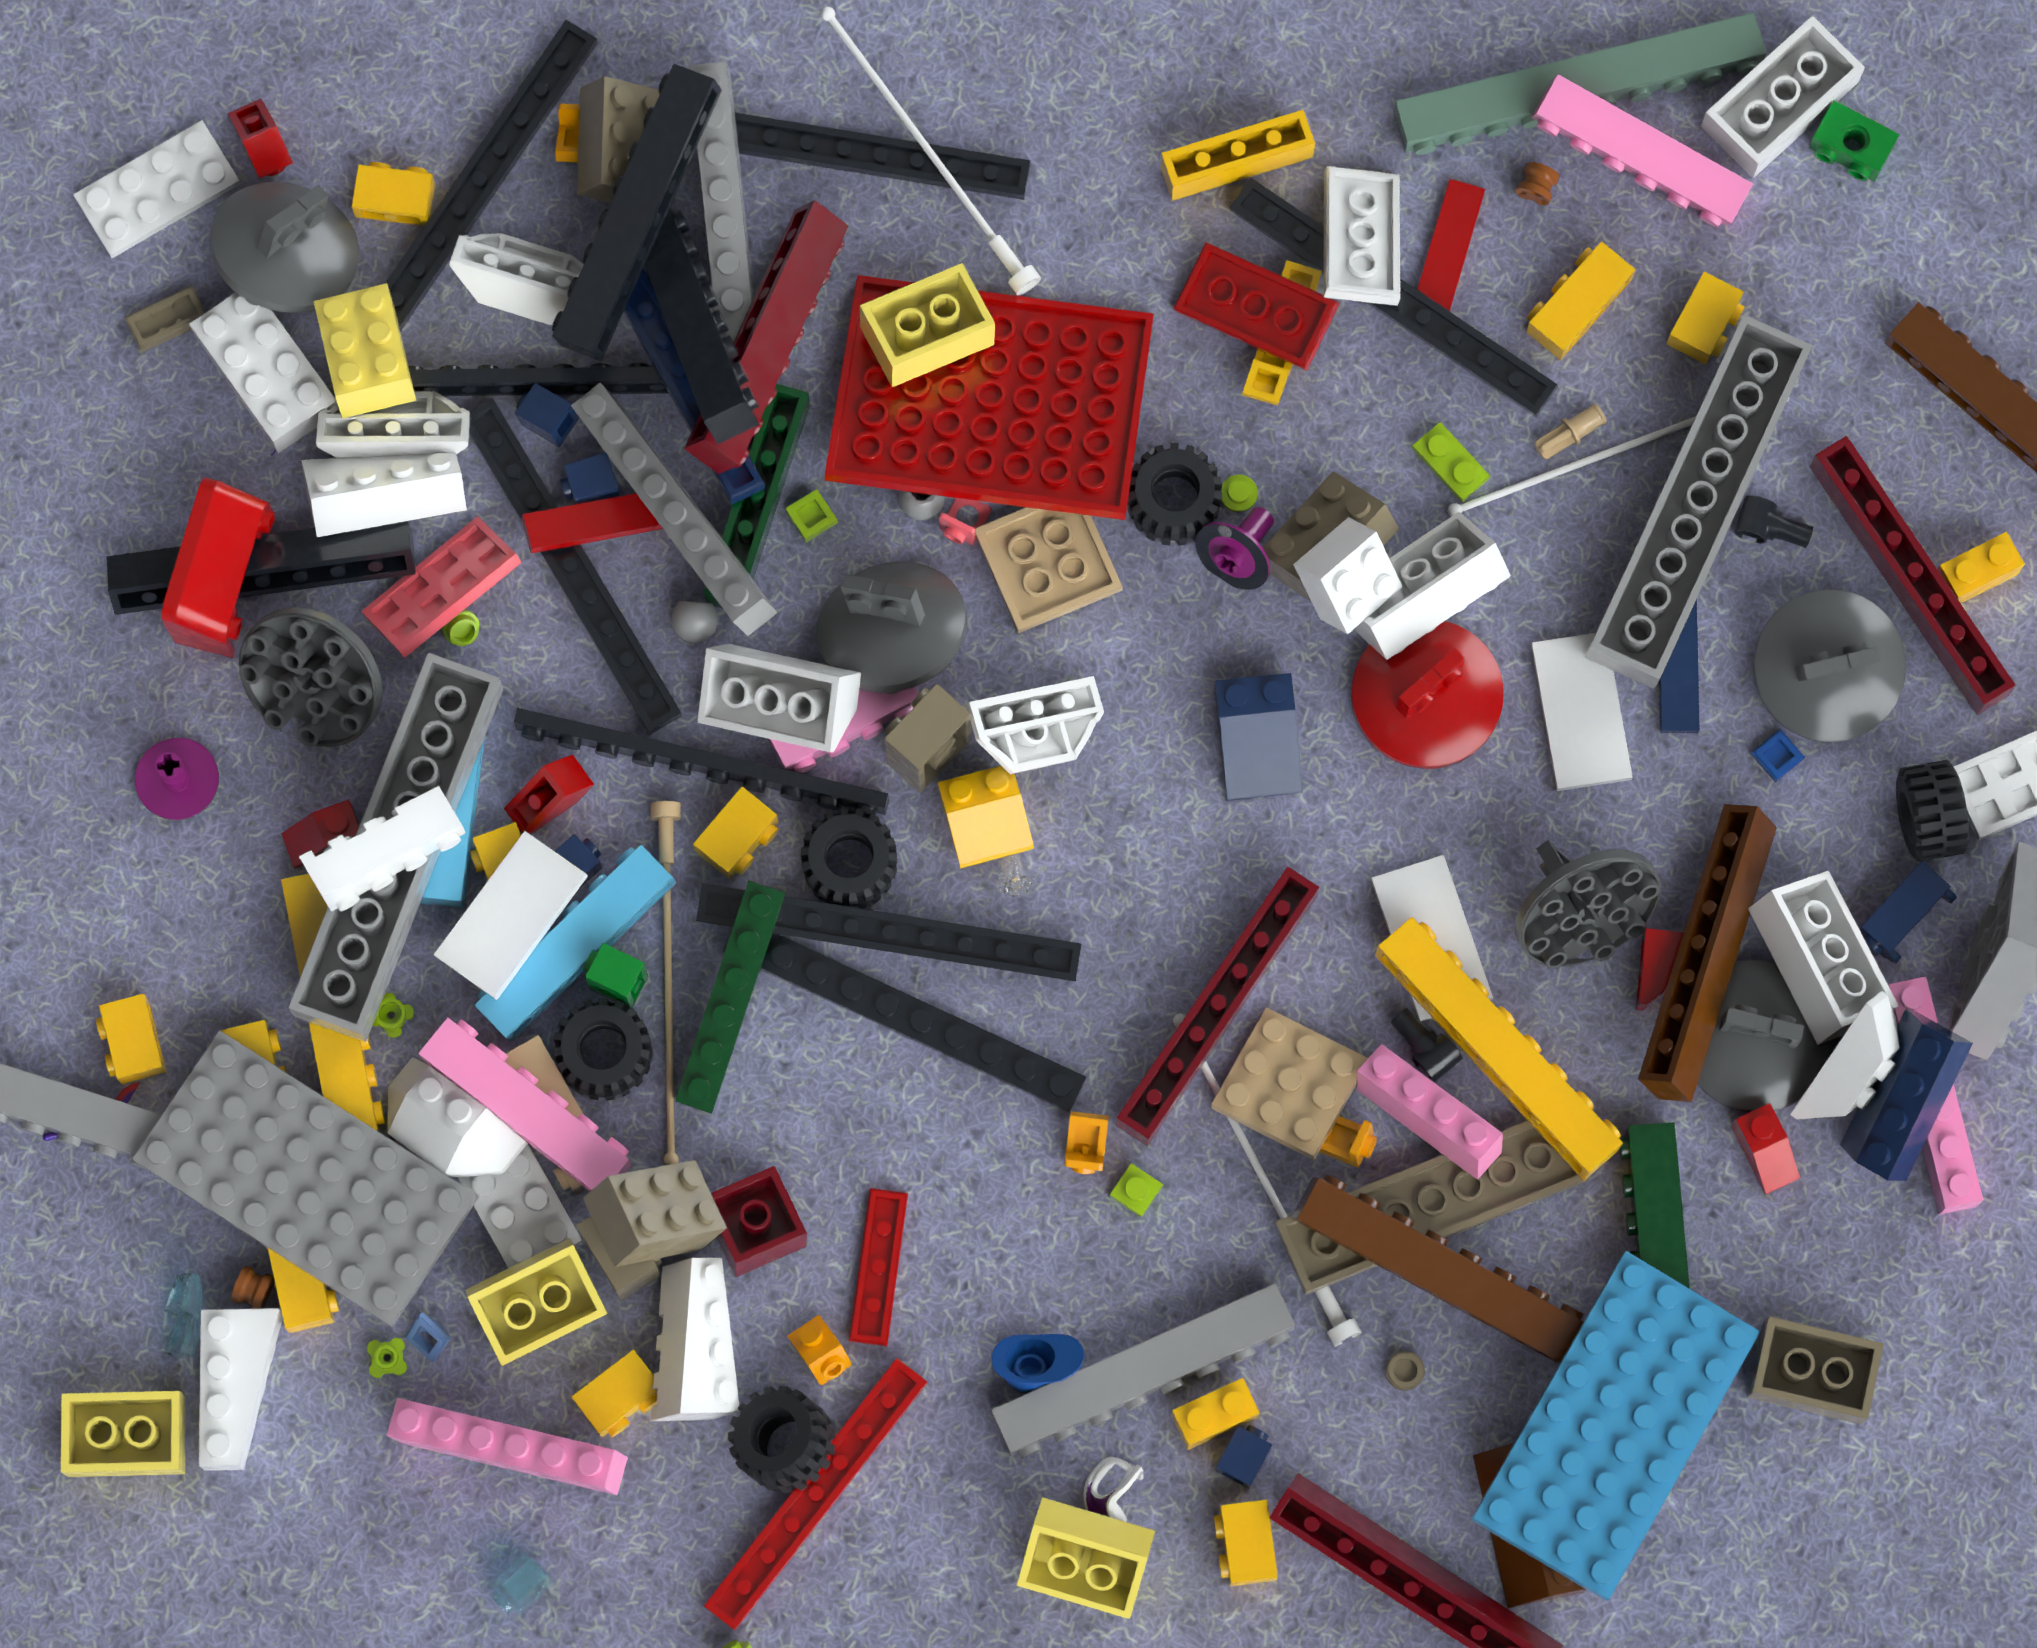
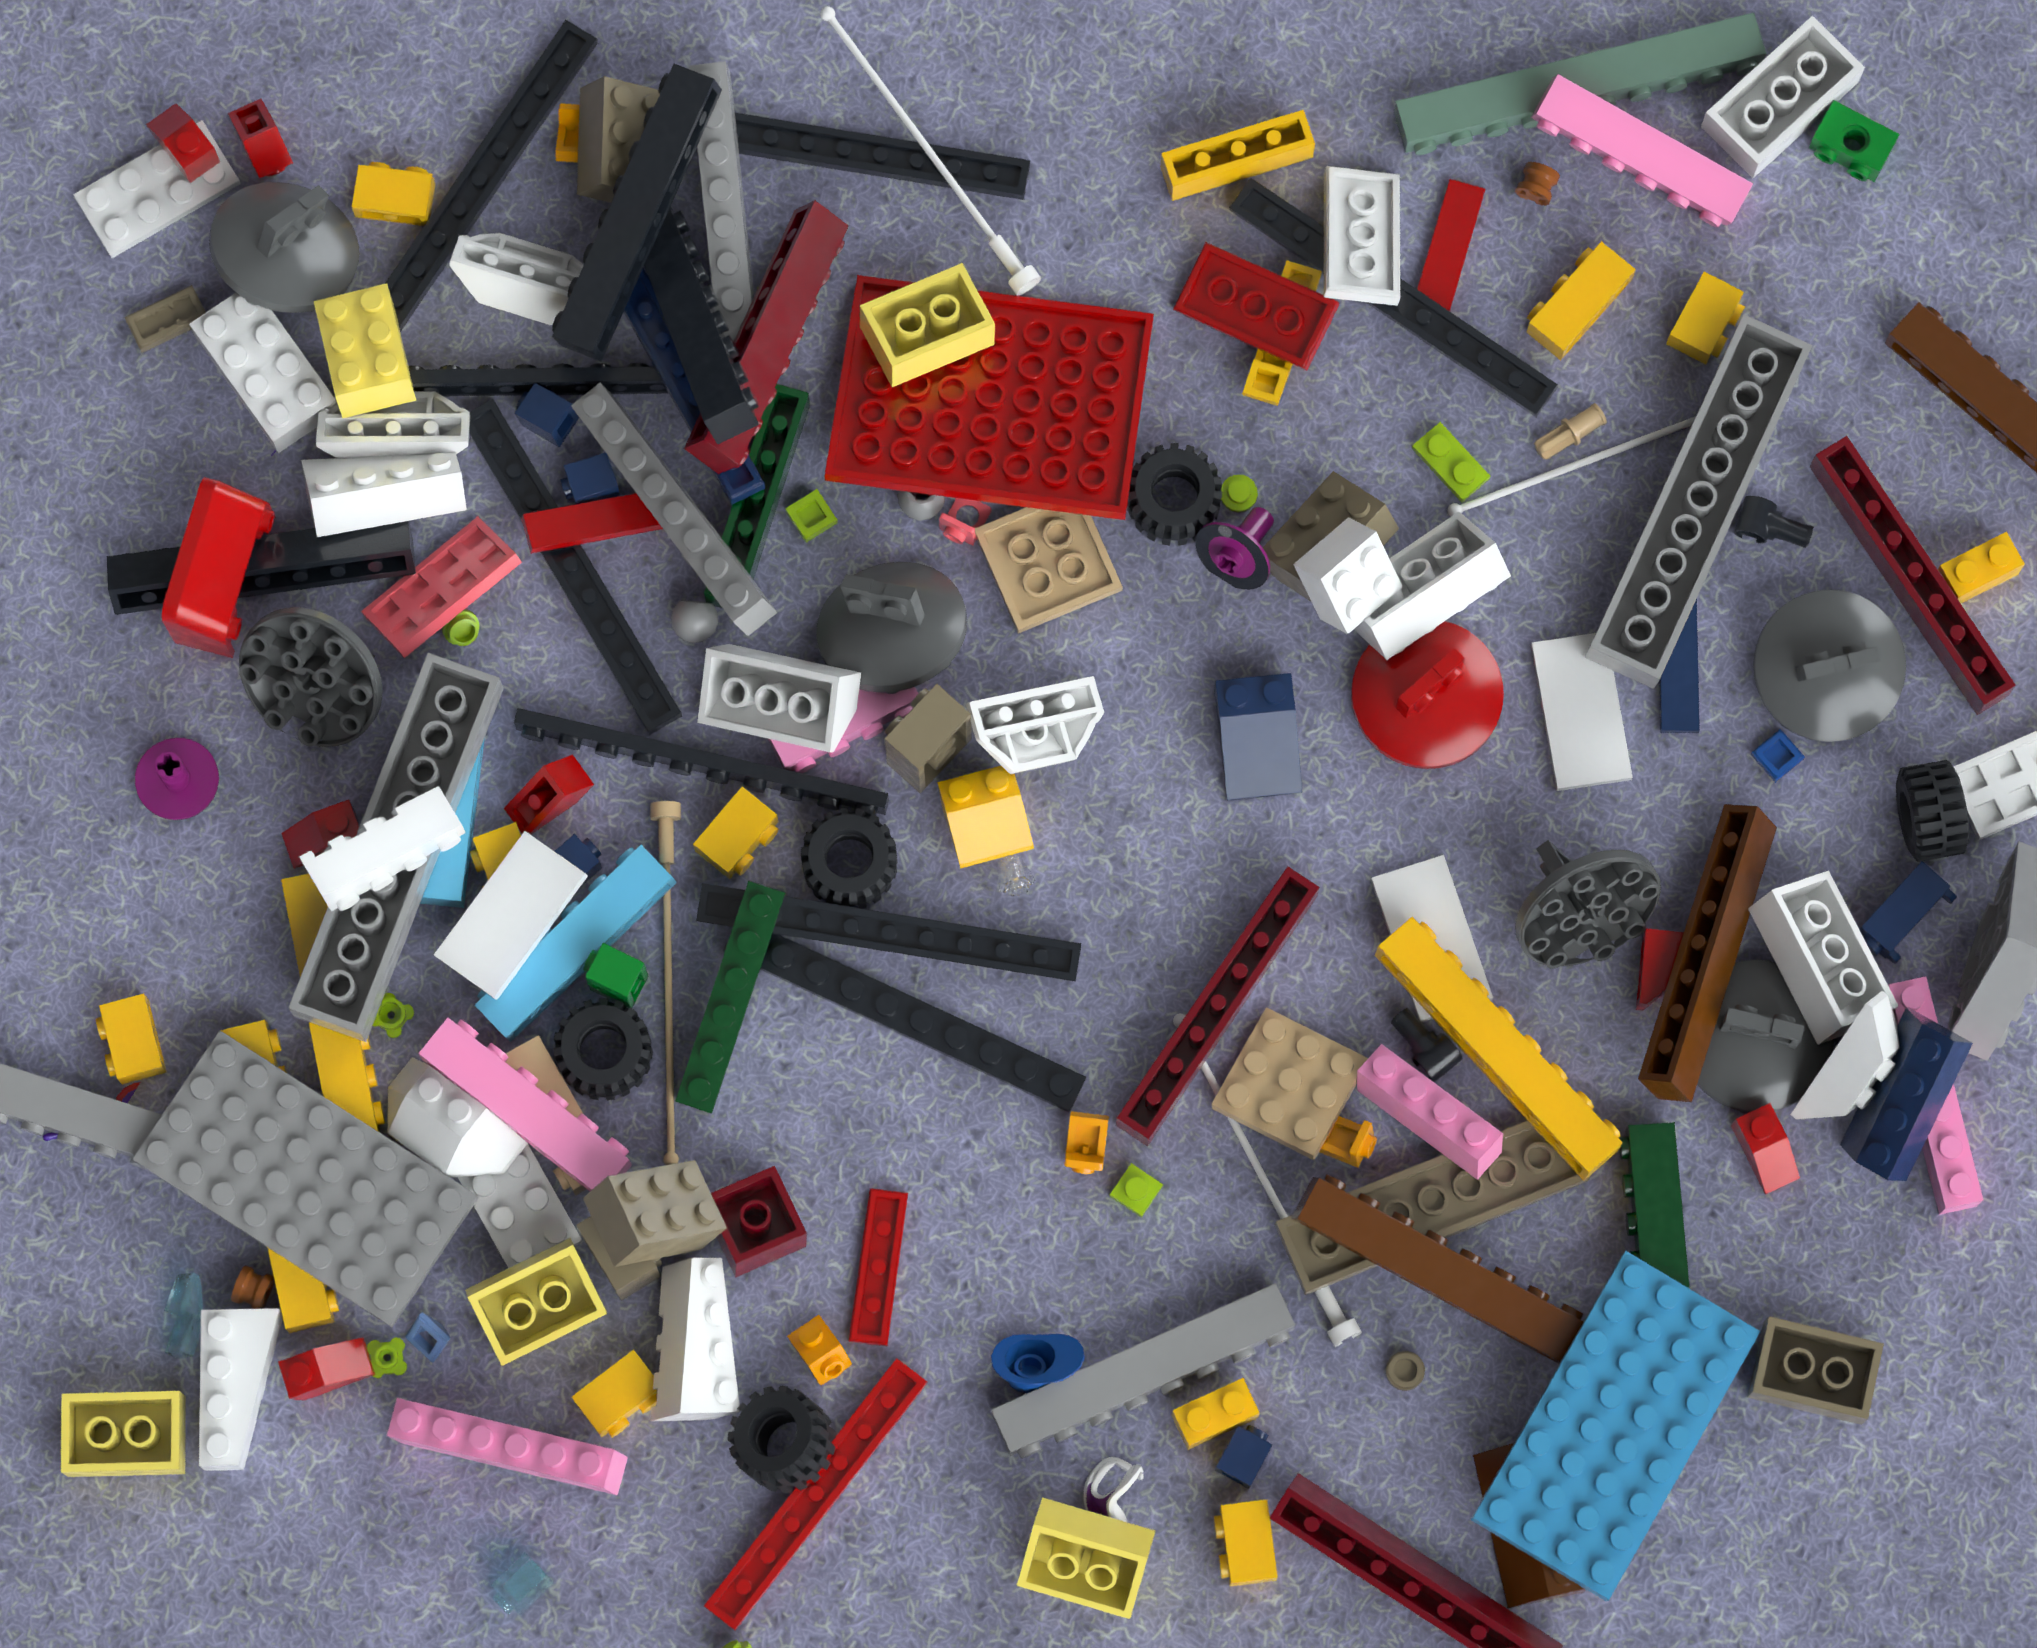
none -> red slope [146,103,220,183]
none -> slope [278,1338,375,1401]

